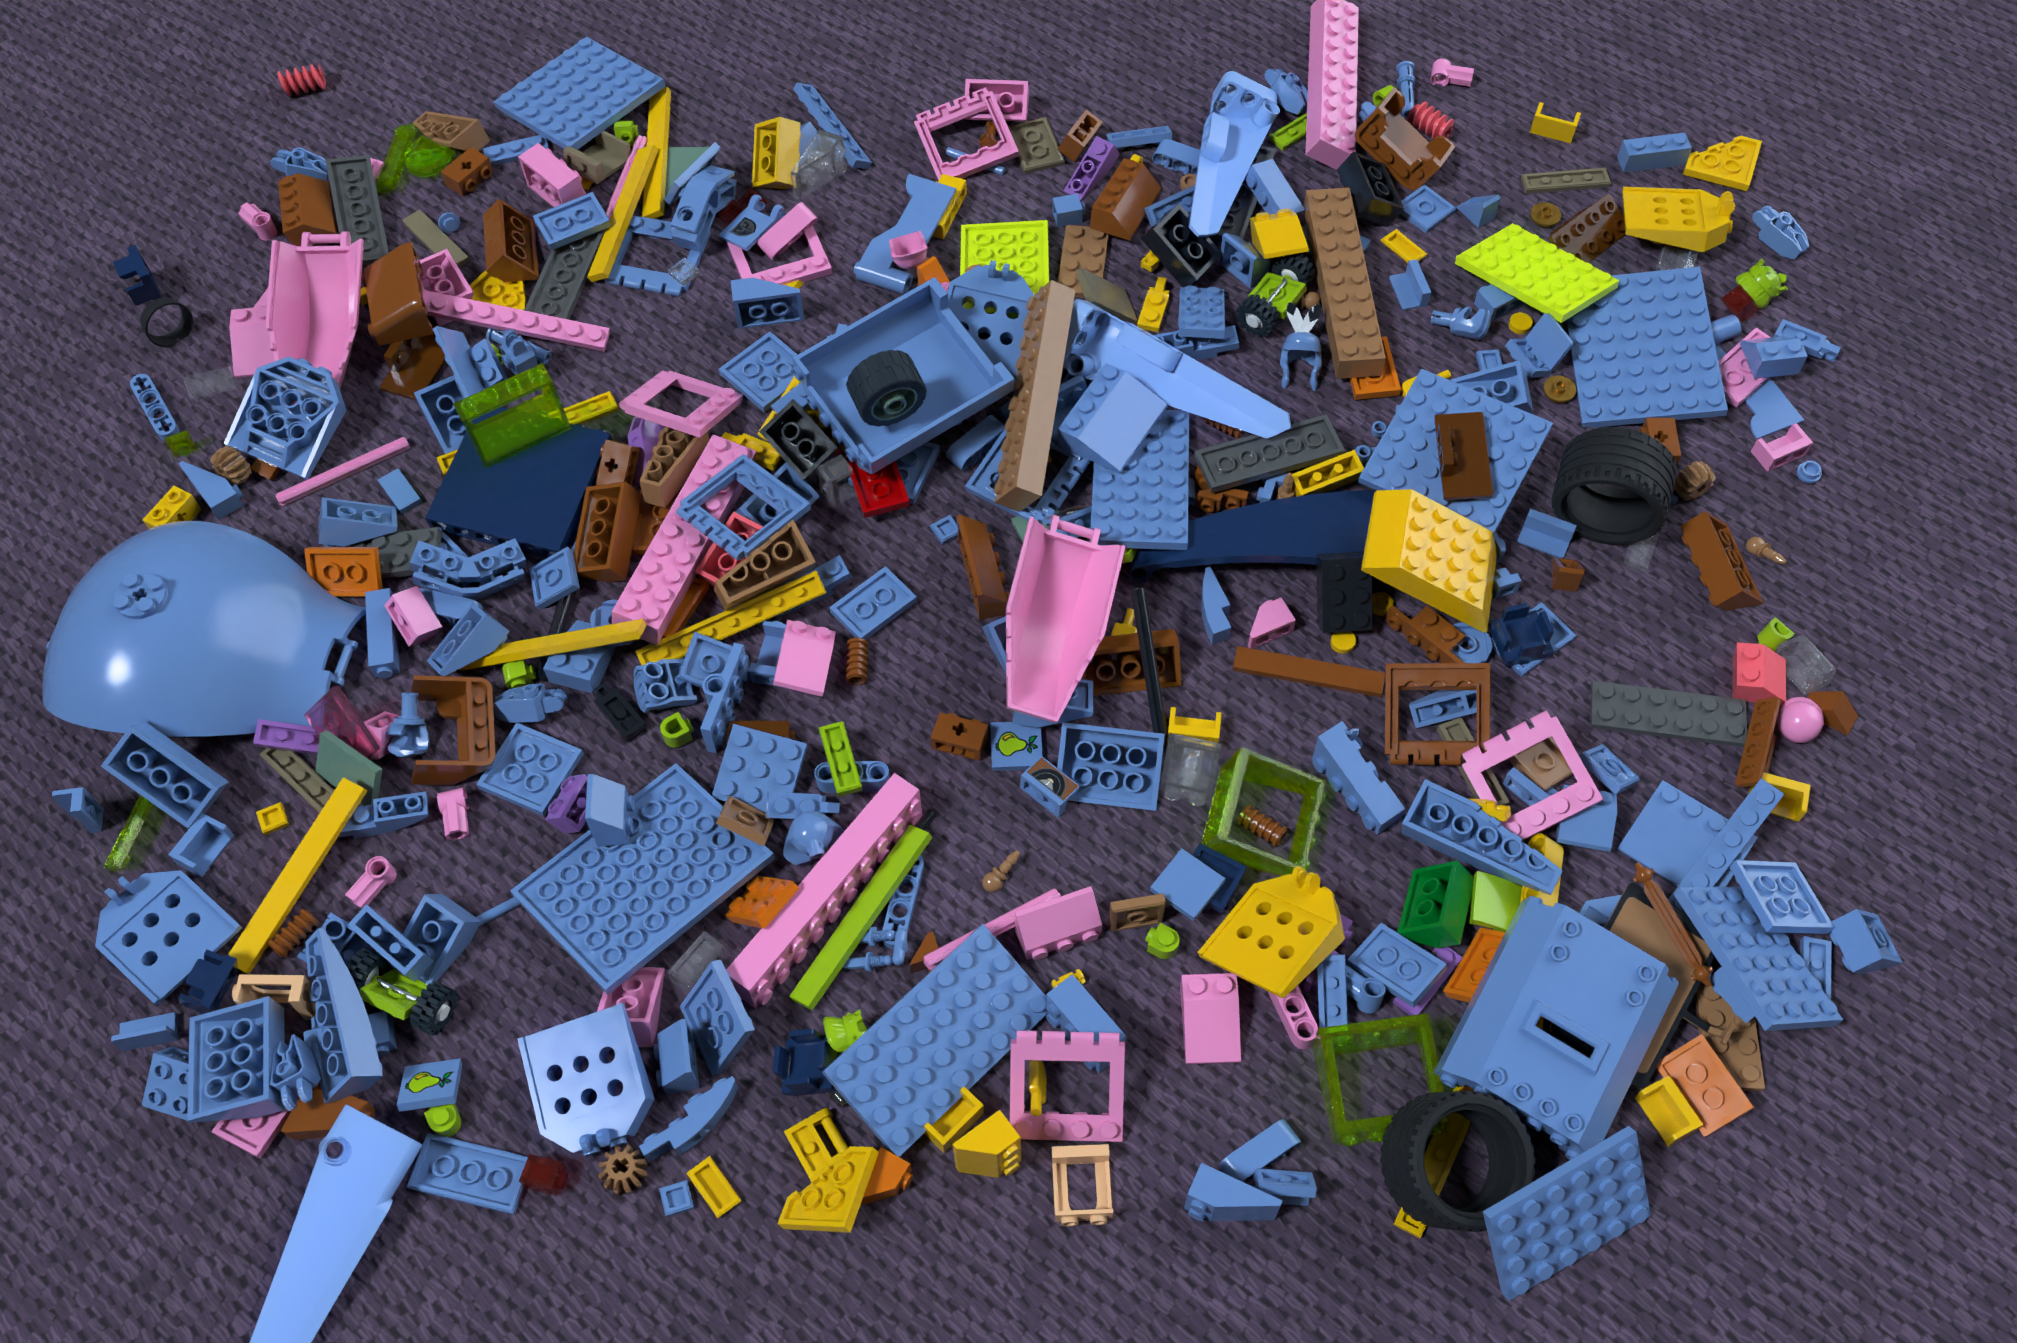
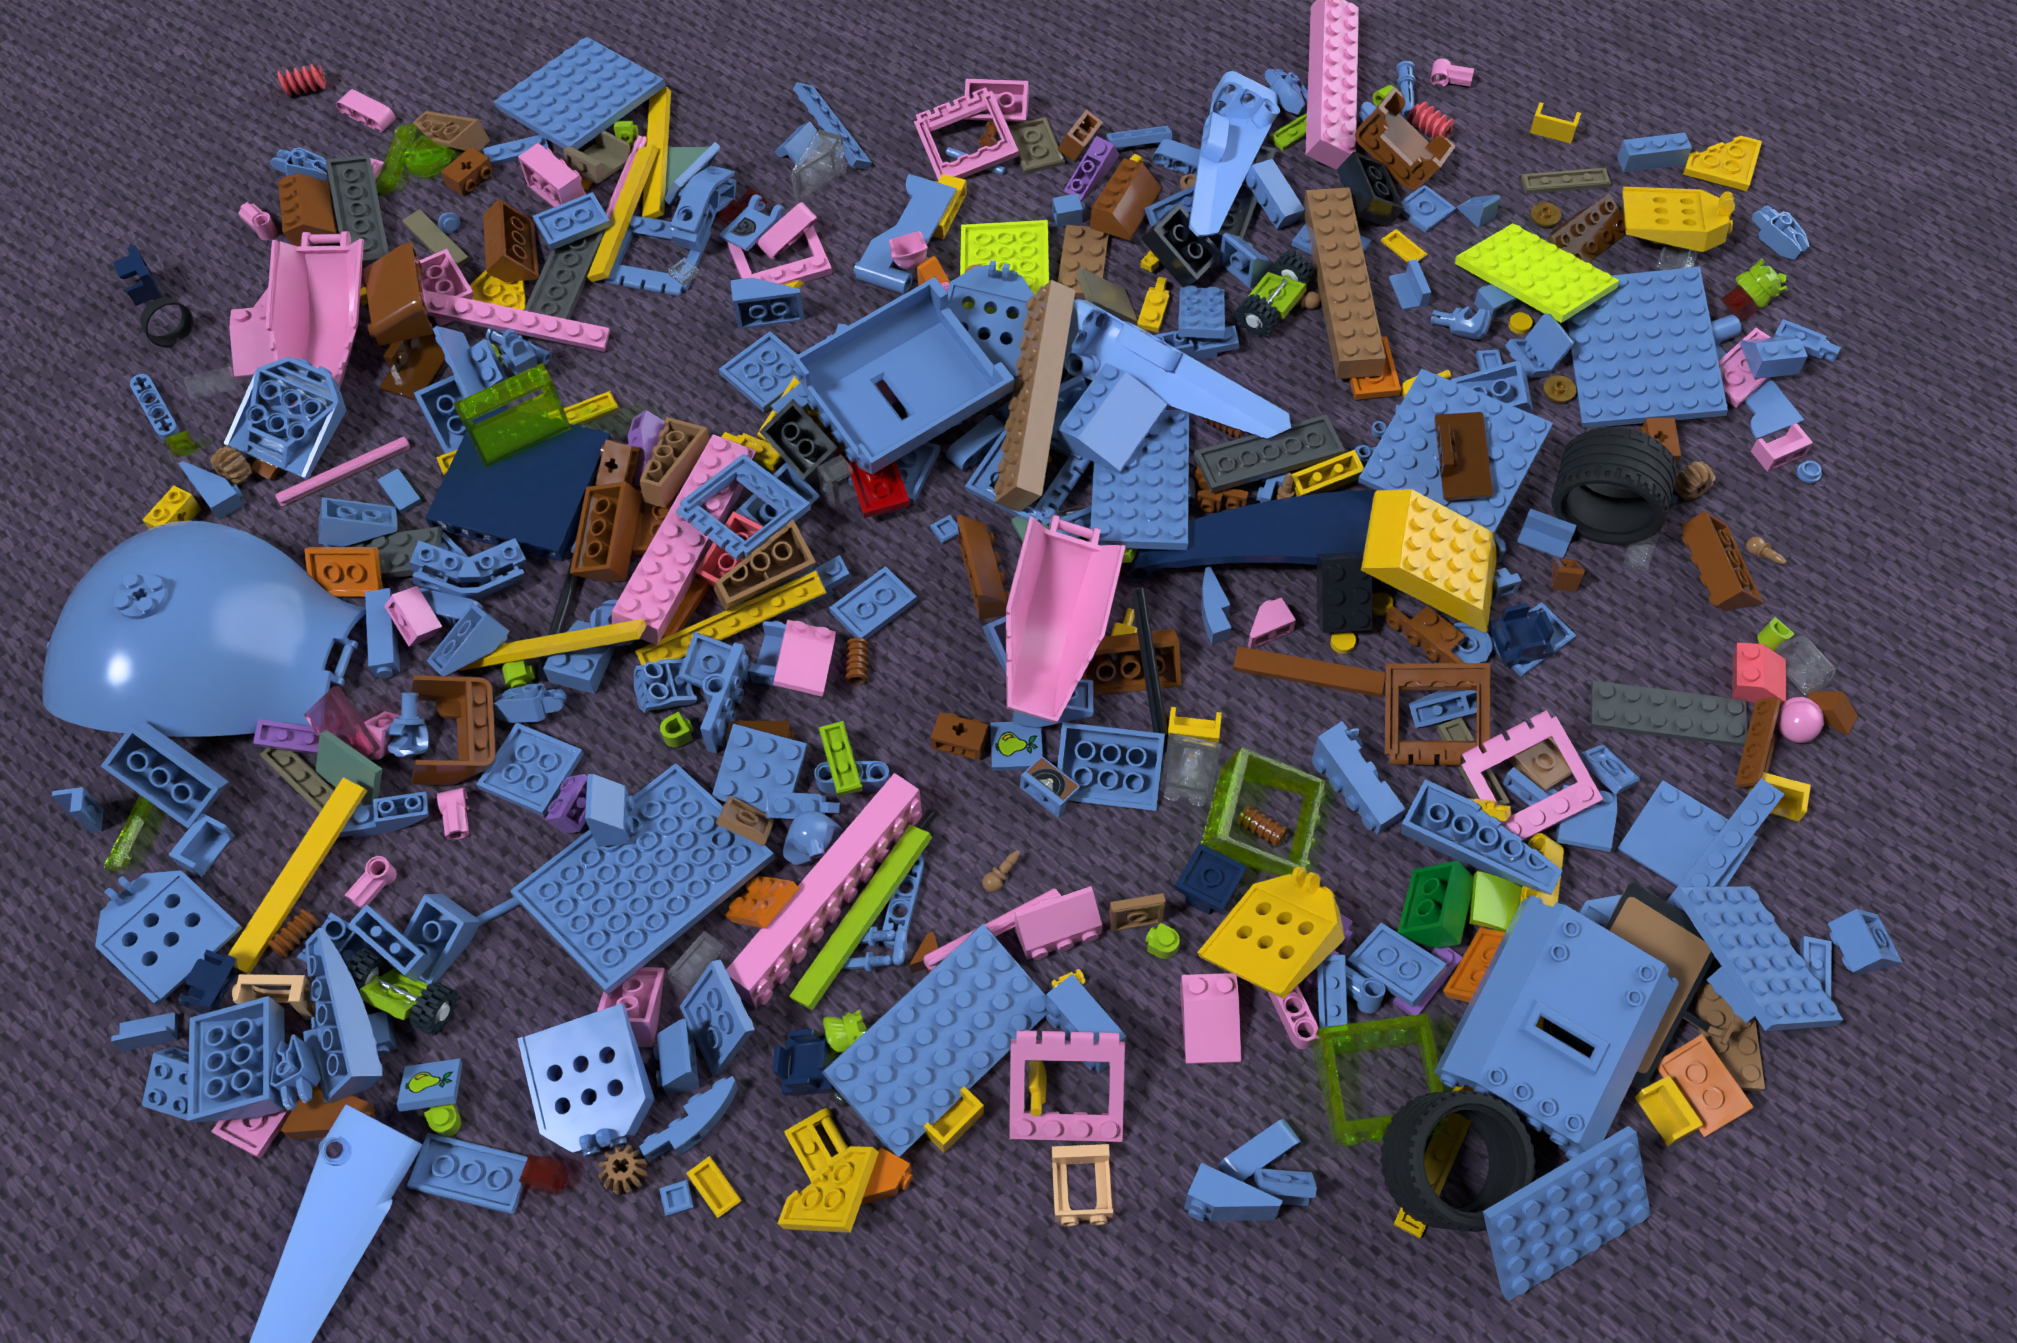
yellow tile [256,802,290,835] -> none
medium blue tile [529,547,580,610] -> none
black hinge [592,683,647,742] -> none
bright pink hinge [619,371,743,438] -> none
yellow slope [752,117,801,189] -> none
black wheel [846,350,927,427] -> none
yellow slope [953,1110,1021,1178] -> none
medium blue tile [1150,849,1225,921] -> none
yellow slope [1250,209,1309,259] -> none
medium blue hair [1280,302,1322,391] -> none
dark orange wheel [1633,862,1714,987] -> none
medium blue plate [1729,860,1835,934] -> none
none -> bright pink beam [336,89,396,133]

